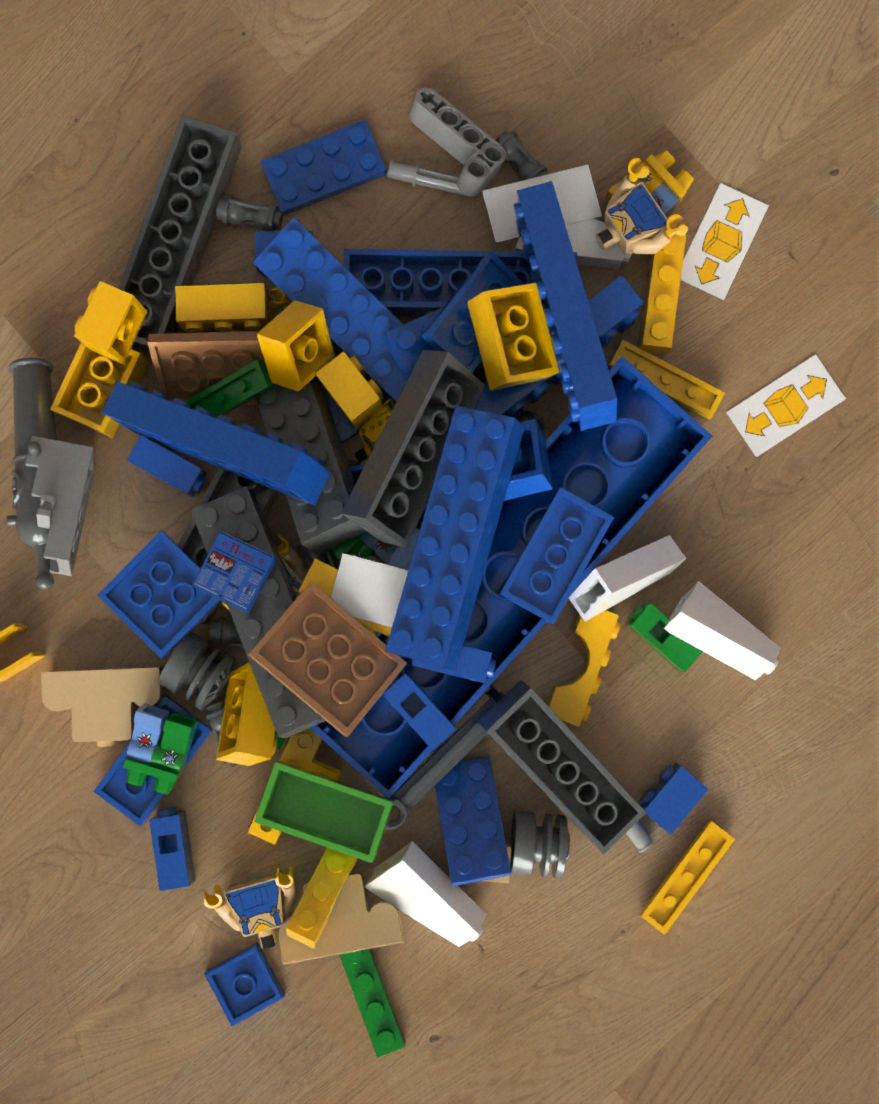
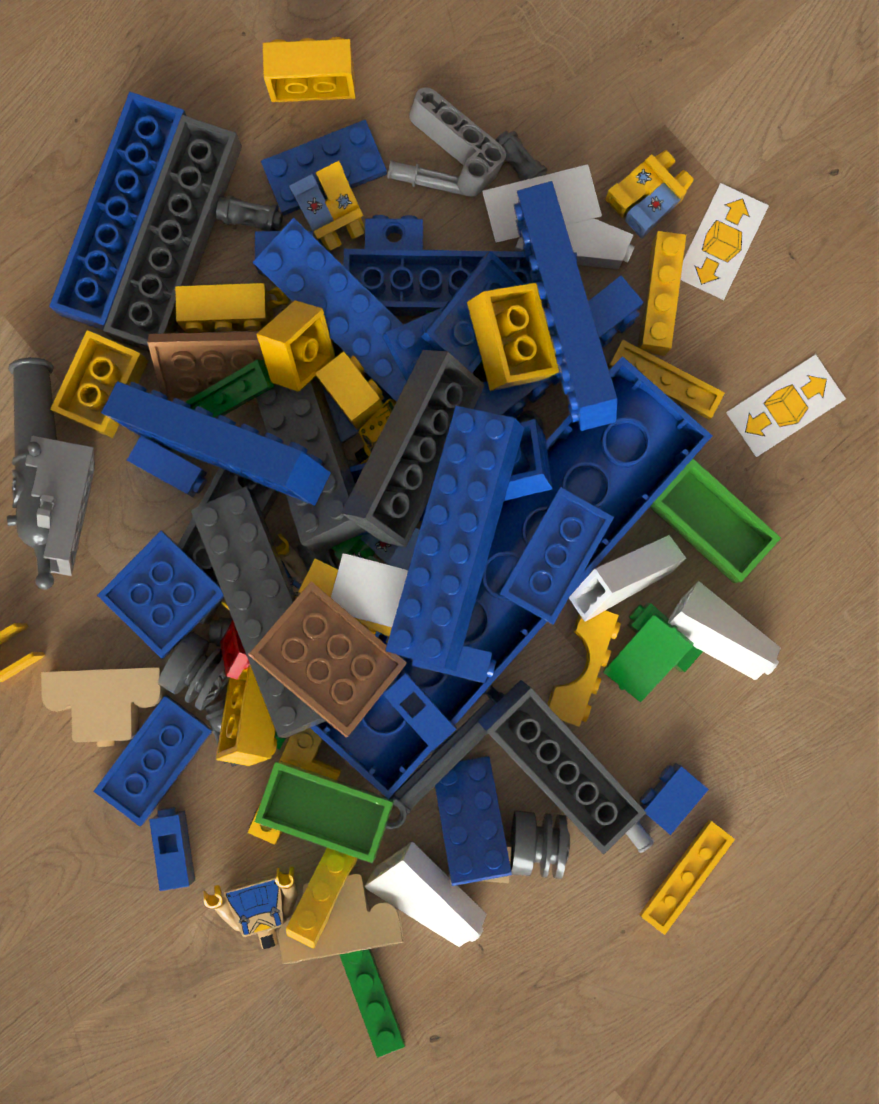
yellow brick [74,281,148,364] -> none
green hips [123,704,199,795] -> none
blue tile [192,530,277,614] -> none
blue tile [204,942,285,1026] -> none
torso [596,158,688,255] -> none
none -> blue brick [49,91,187,330]
none -> red plate [220,620,250,680]
none -> yellow brick [262,37,355,102]
none -> yellow hips [289,161,365,251]
none -> blue brick [365,215,423,250]
none -> green piece [603,612,694,702]
none -> bright green piece [650,459,781,583]

